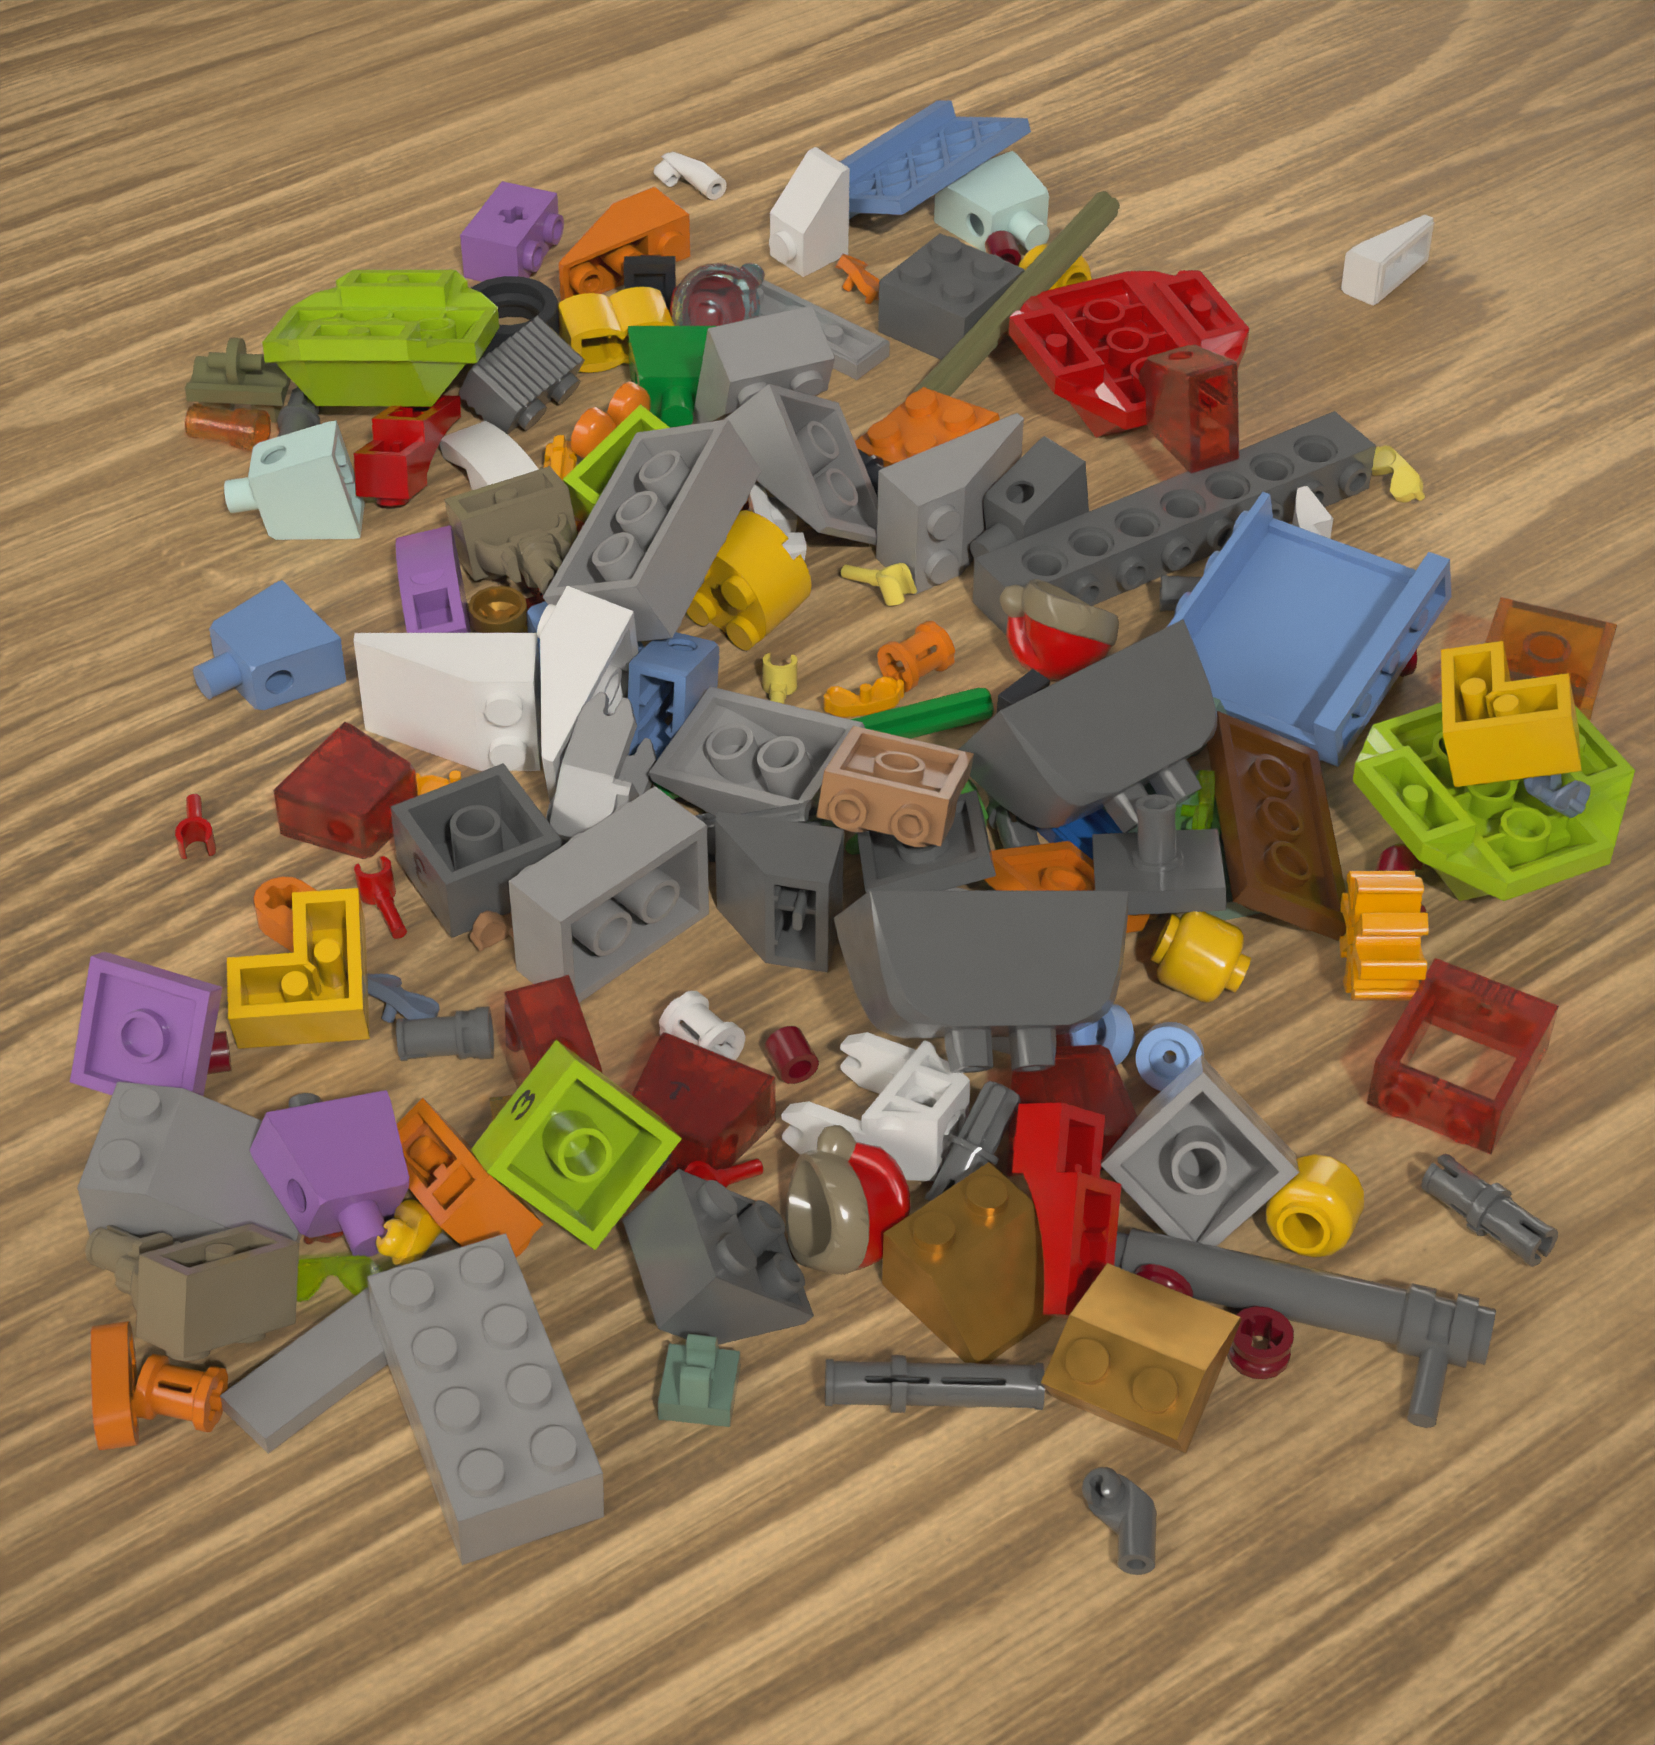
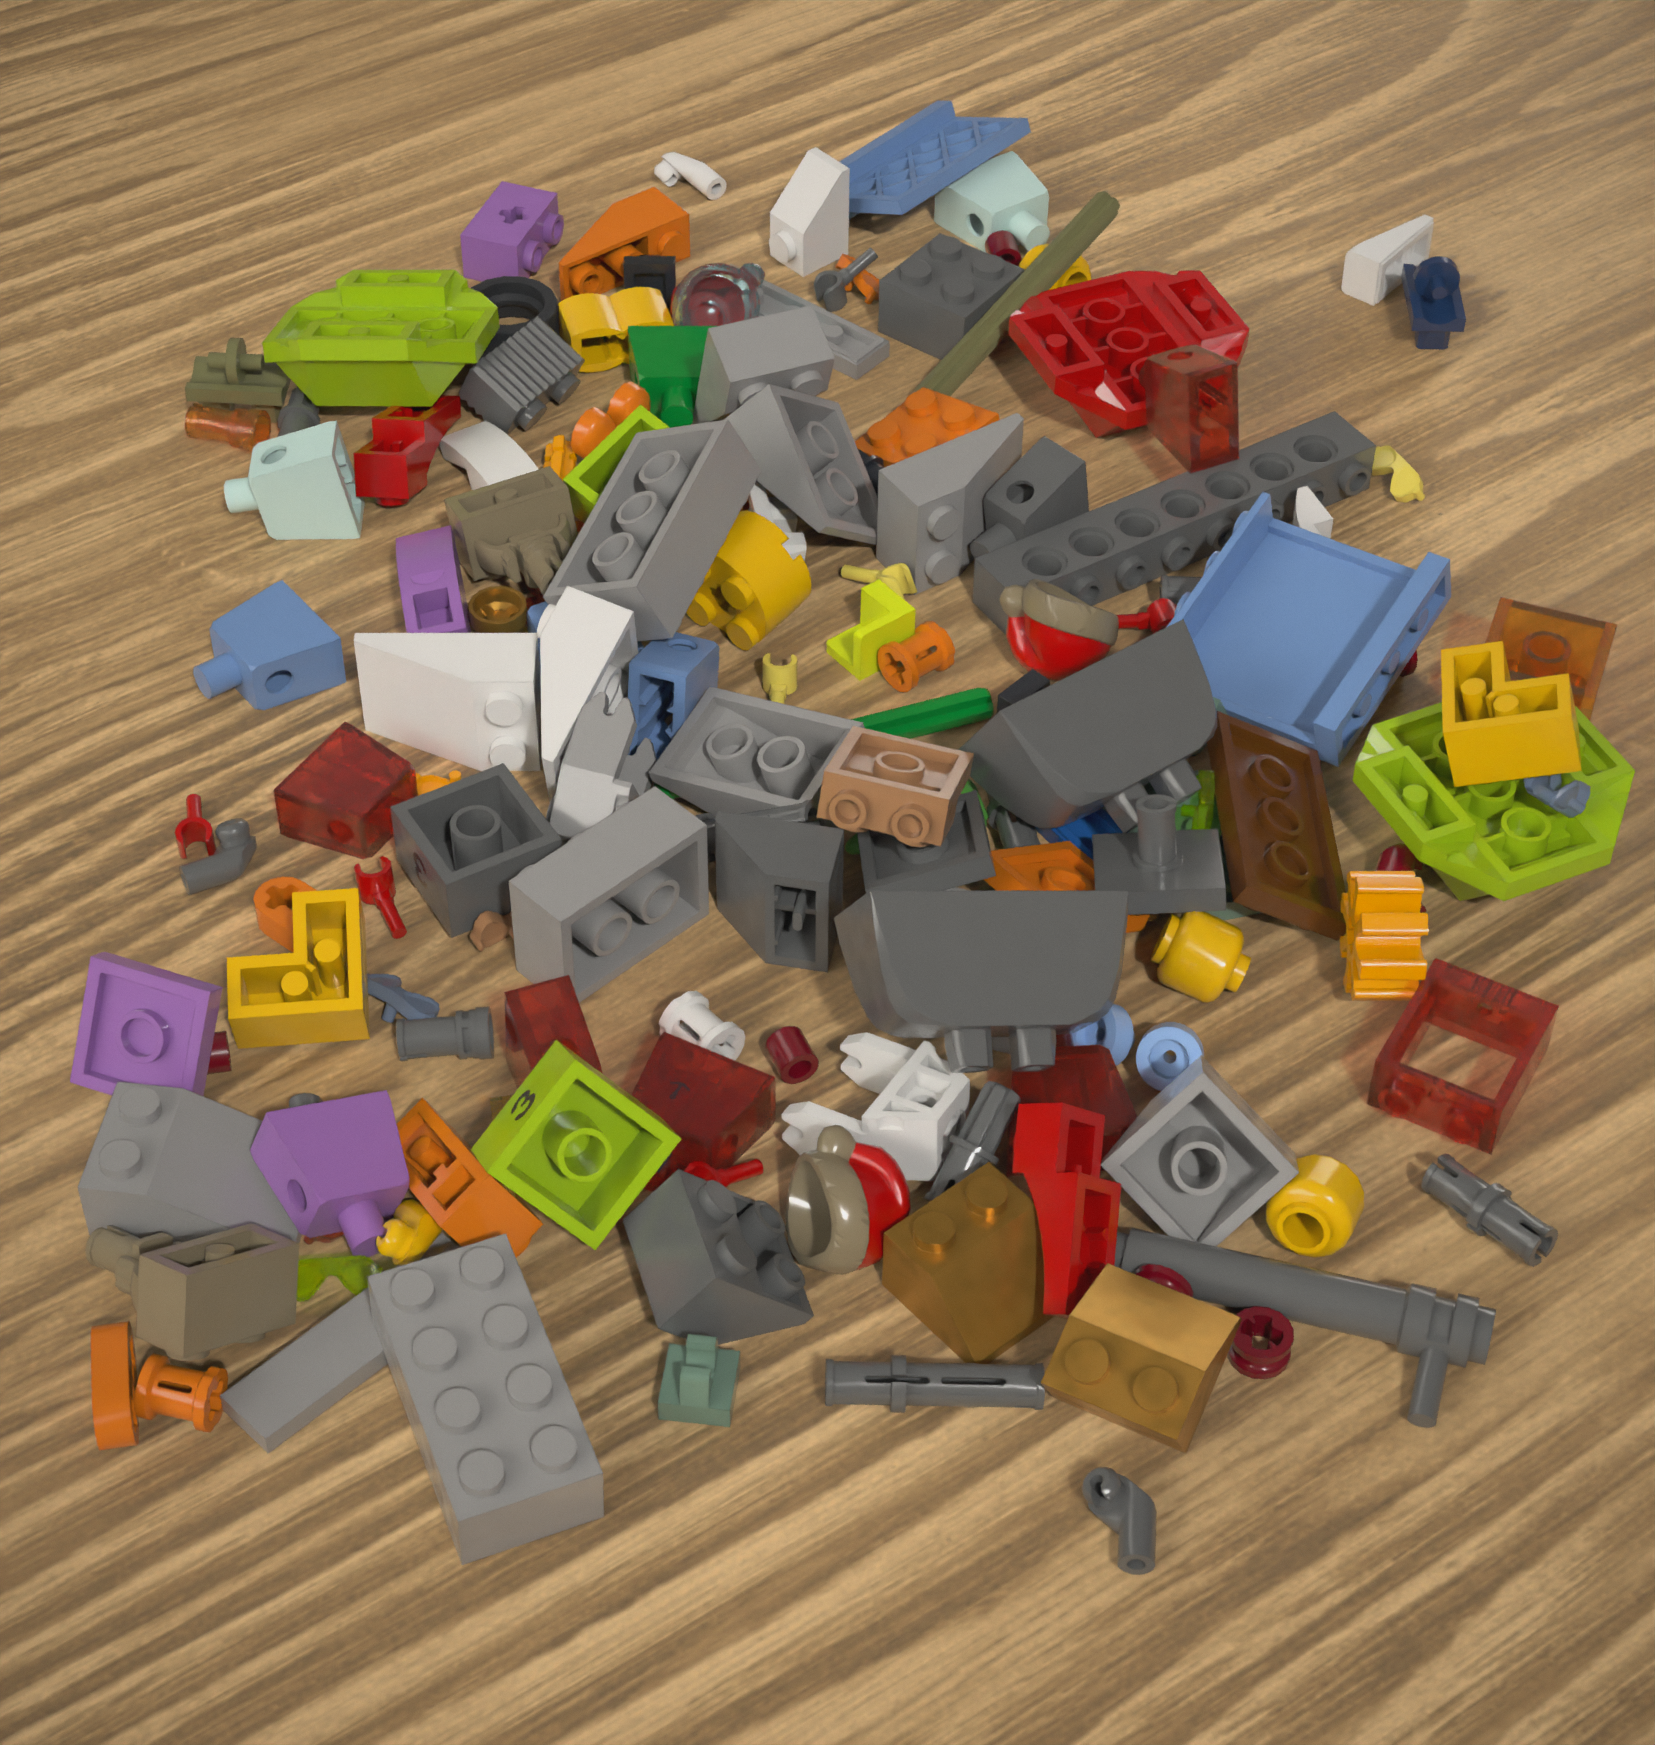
light orange piece [823,676,904,718] -> none
none -> dark grey arm [179,818,257,895]
none -> dark grey hand [814,248,878,312]
none -> neon yellow panel [826,579,916,681]
none -> red hand [1117,598,1177,634]
none -> dark blue hips [1401,256,1466,350]

